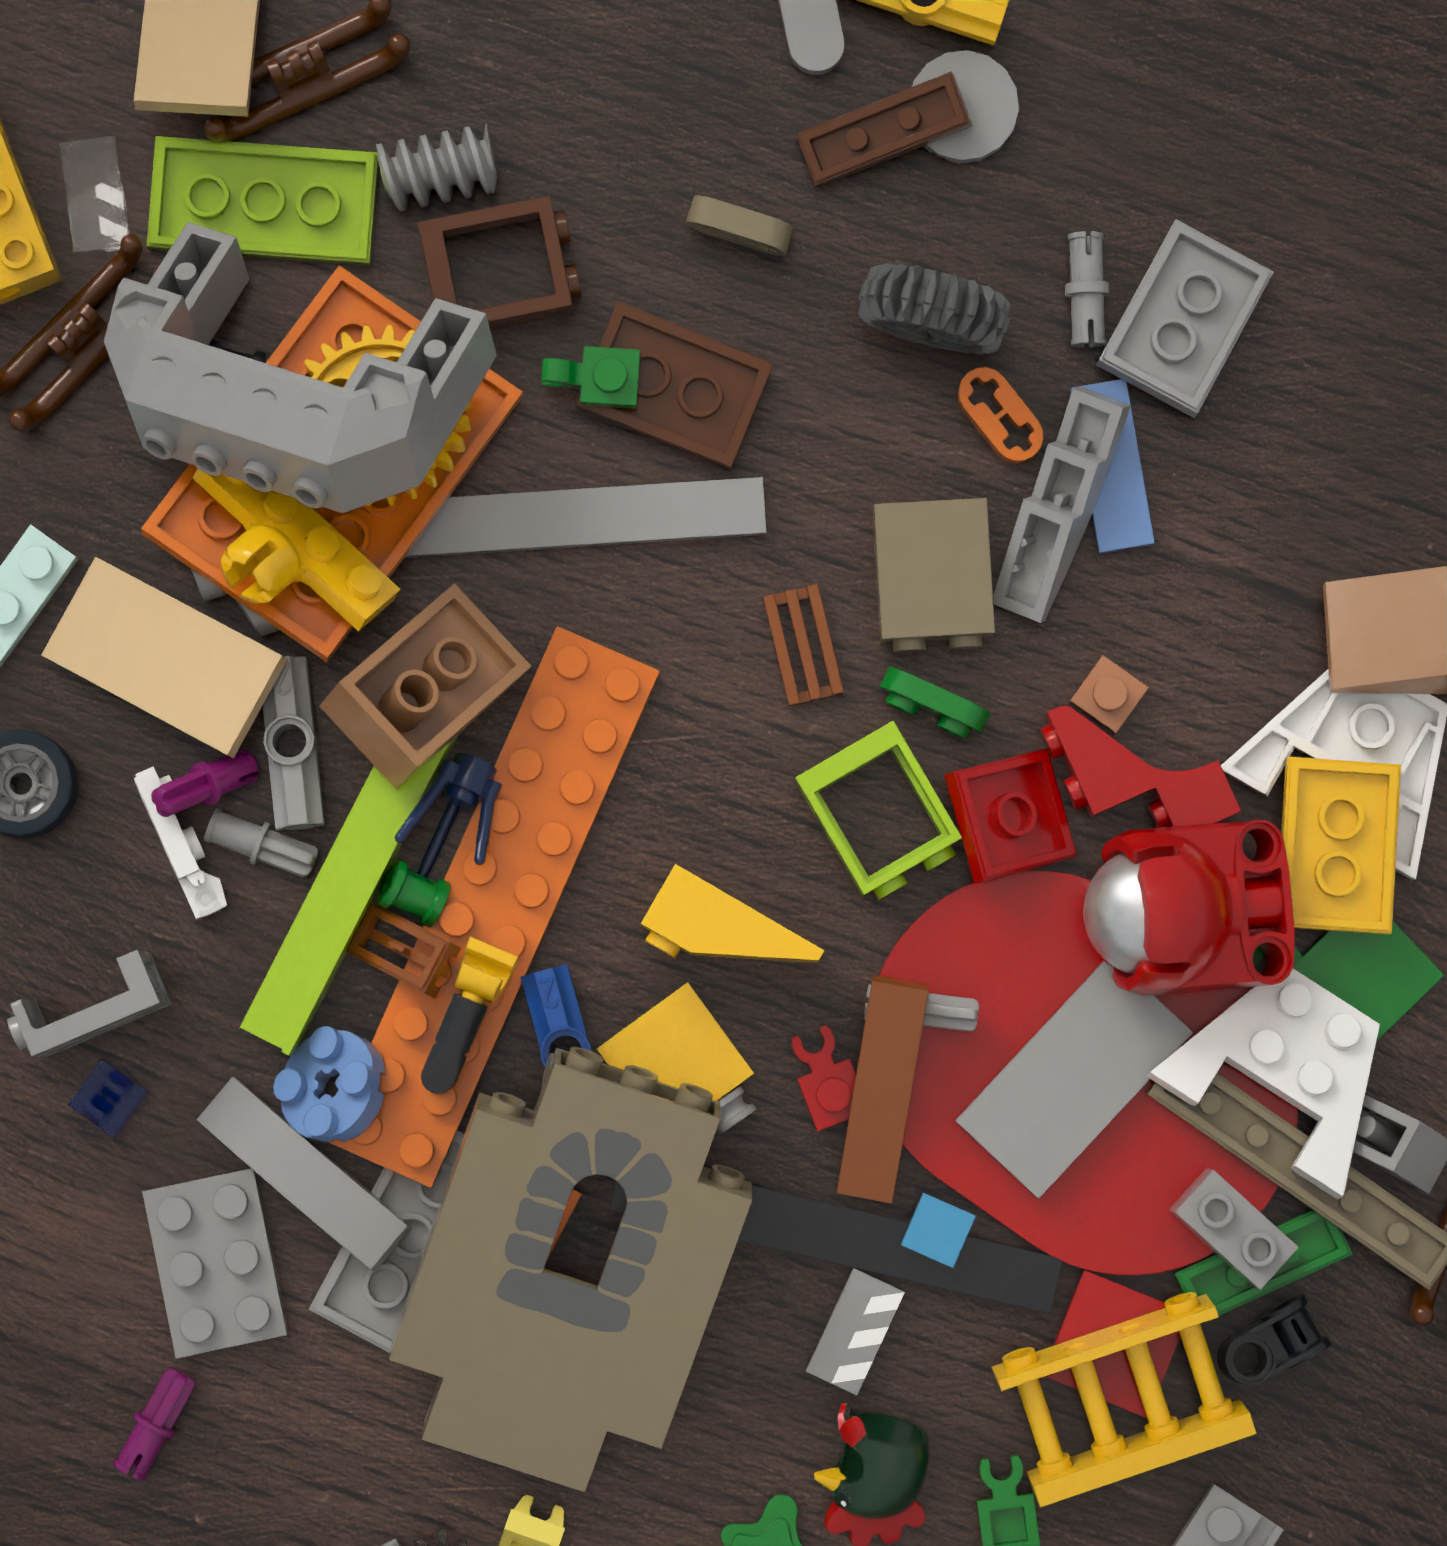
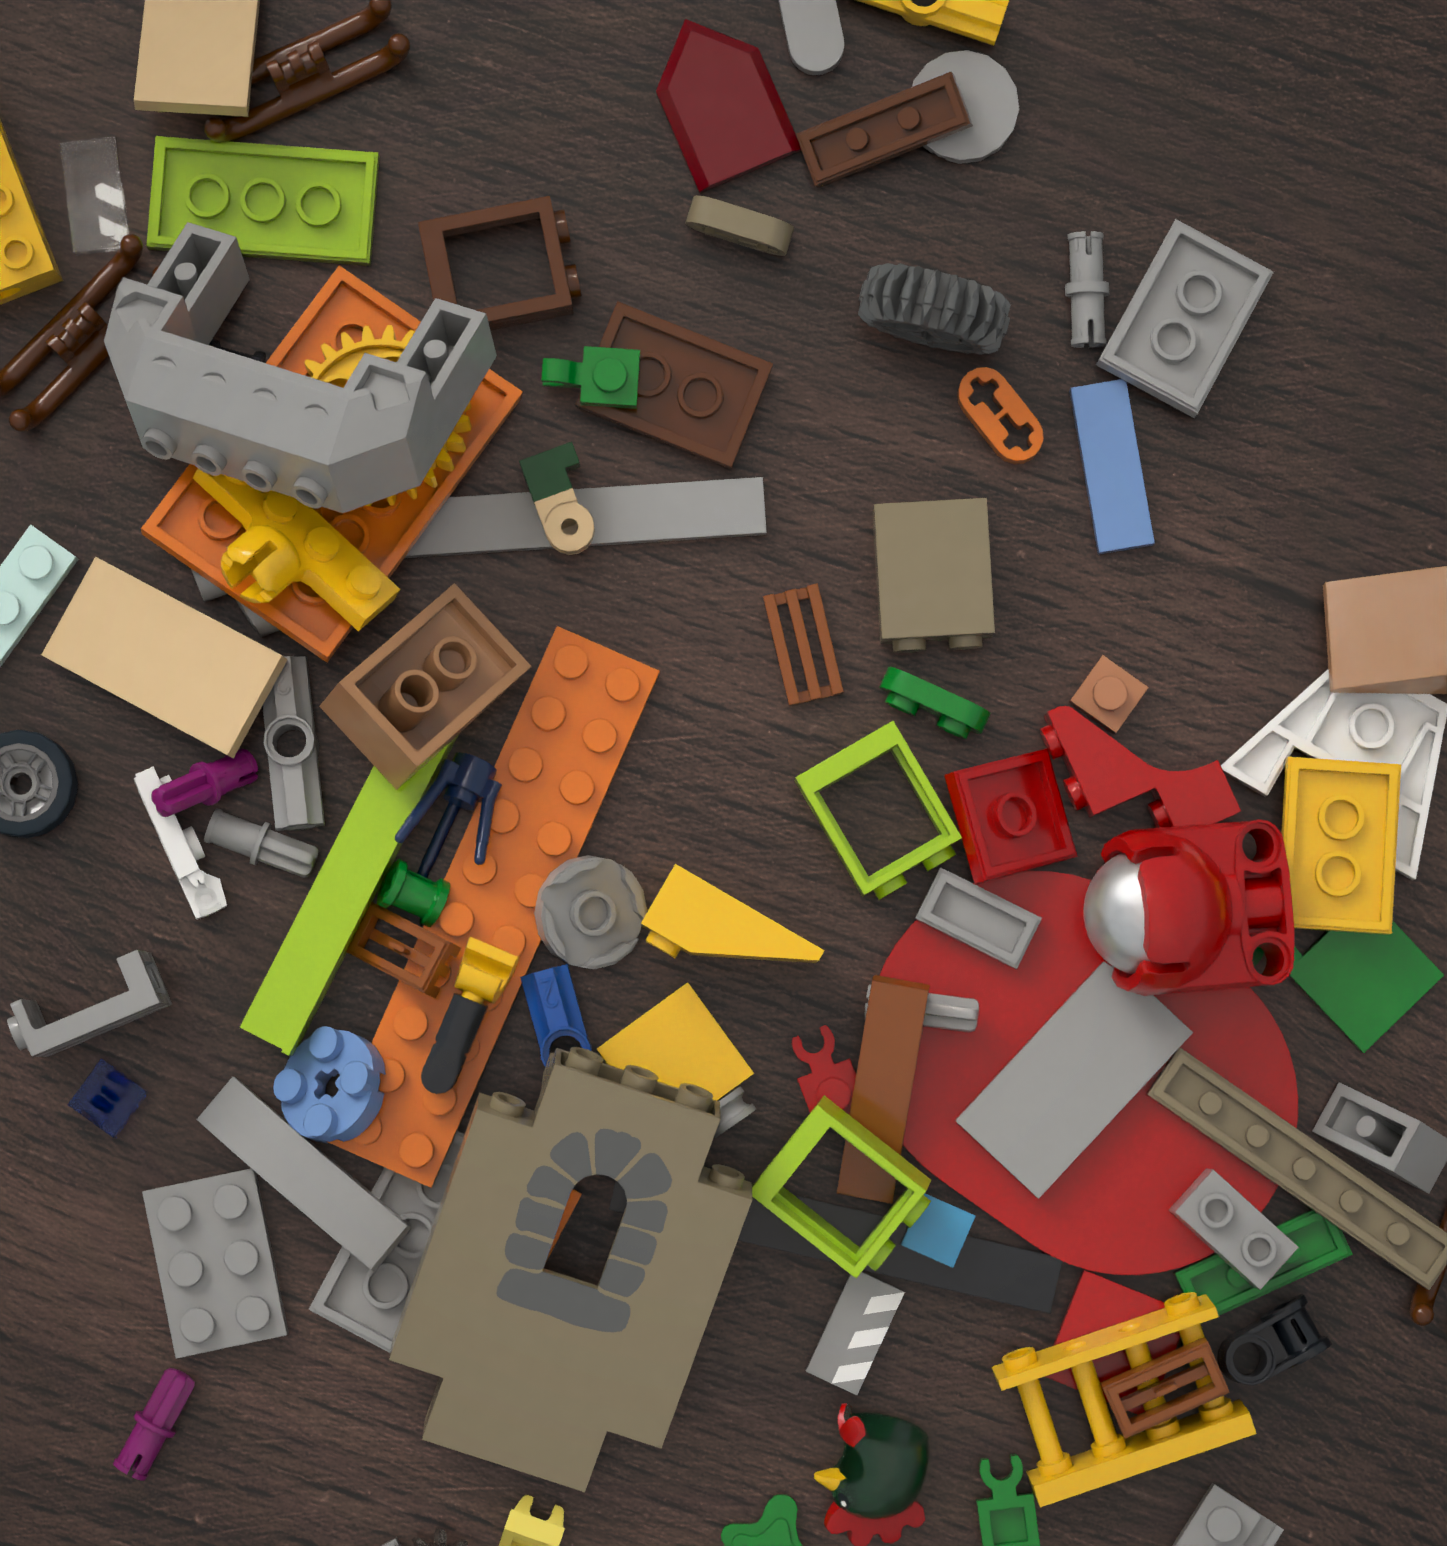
light grey piece [376,123,497,212] -> none
light grey slope [993,386,1131,623] -> none
white wing [1146,969,1380,1200] -> none
none -> leg [519,441,595,555]
none -> light grey tile [534,855,647,969]
none -> dark red tile [656,19,802,194]
none -> lime window [752,1095,931,1278]
none -> light grey tile [915,868,1042,969]
none -> dark orange tile [1100,1337,1230,1439]

